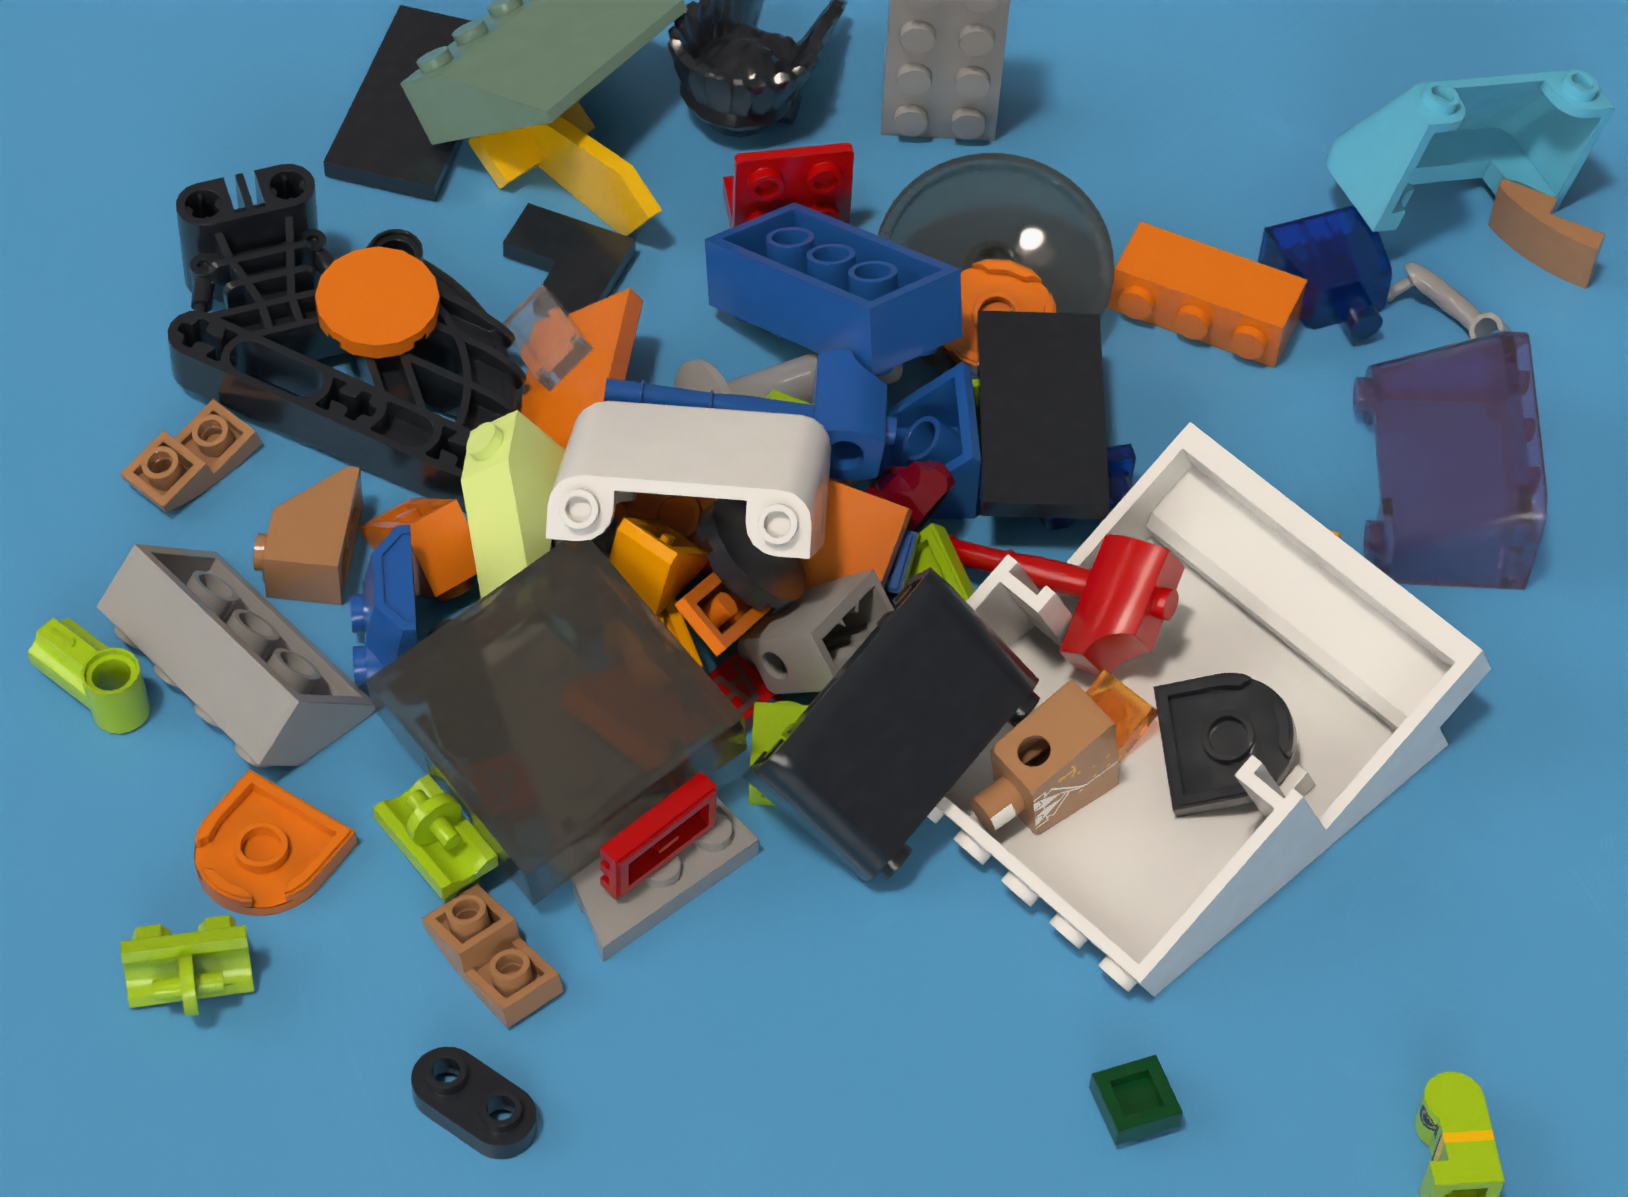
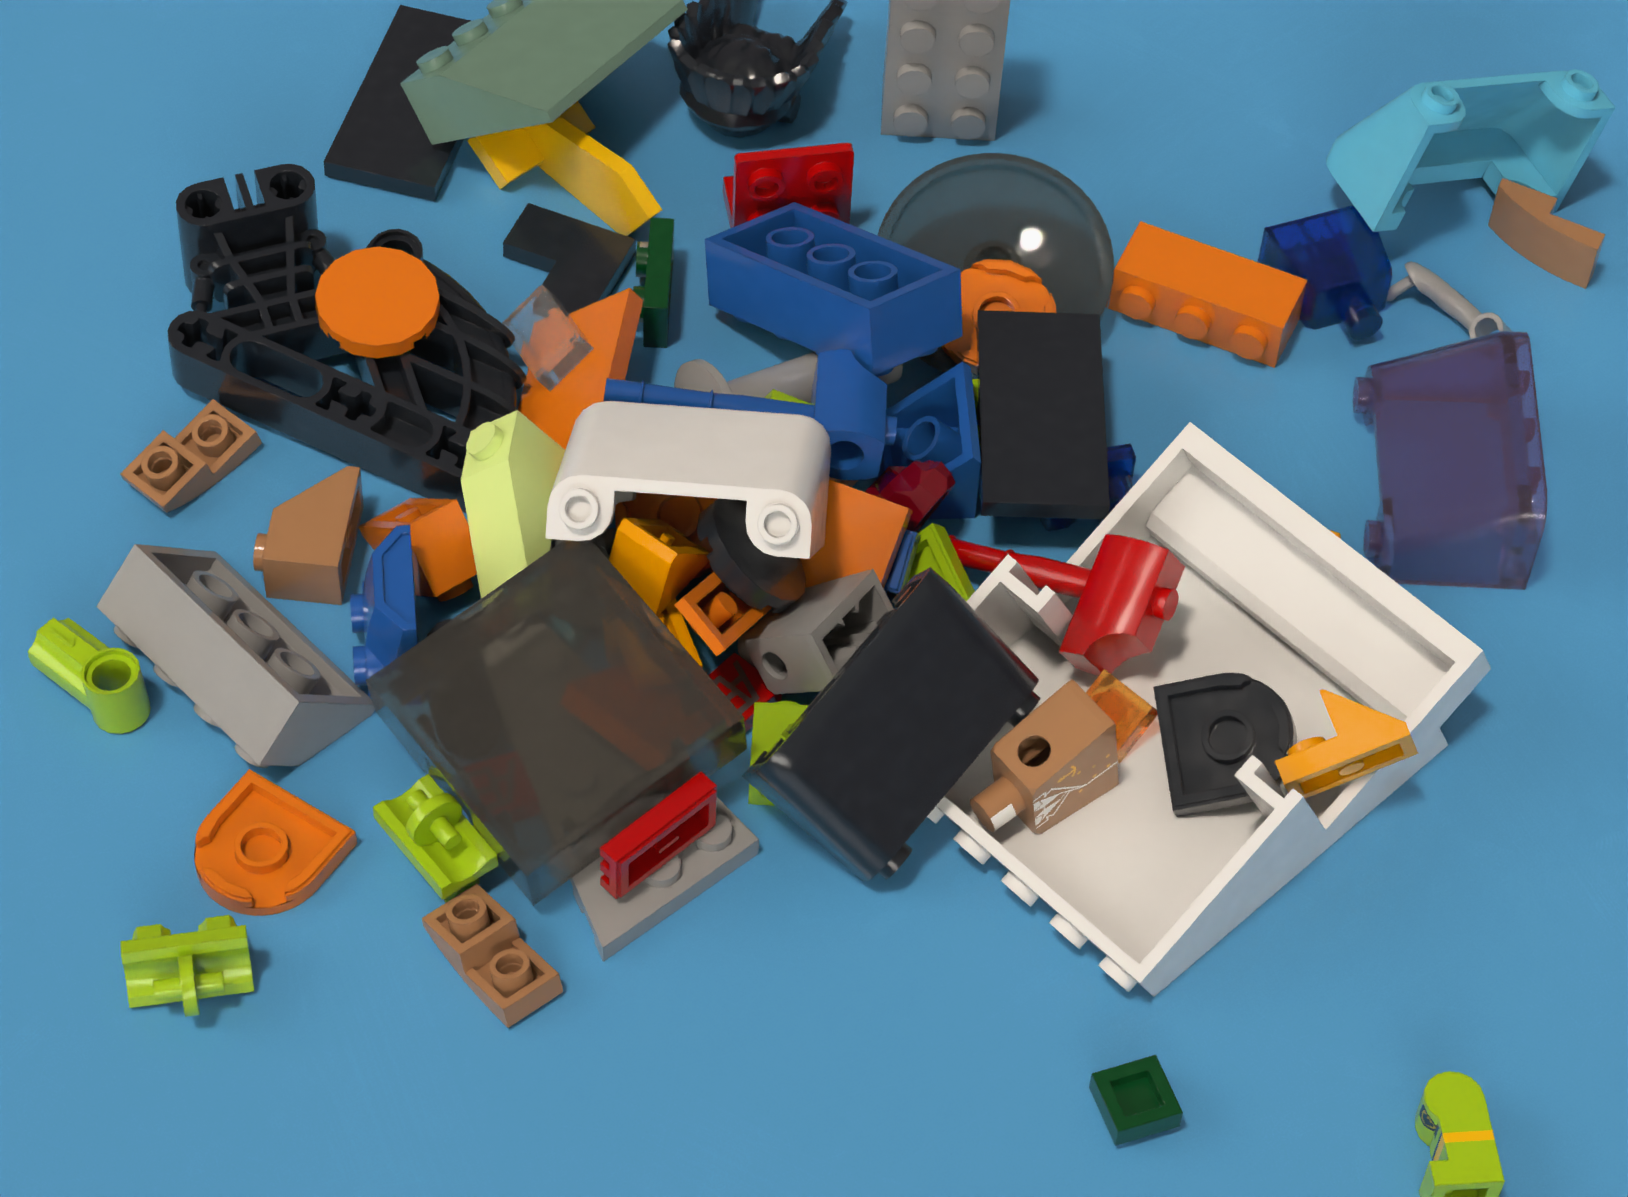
black plate [411,1047,537,1159] -> none
none -> dark green piece [633,218,674,348]
none -> light orange slope [1275,689,1419,799]

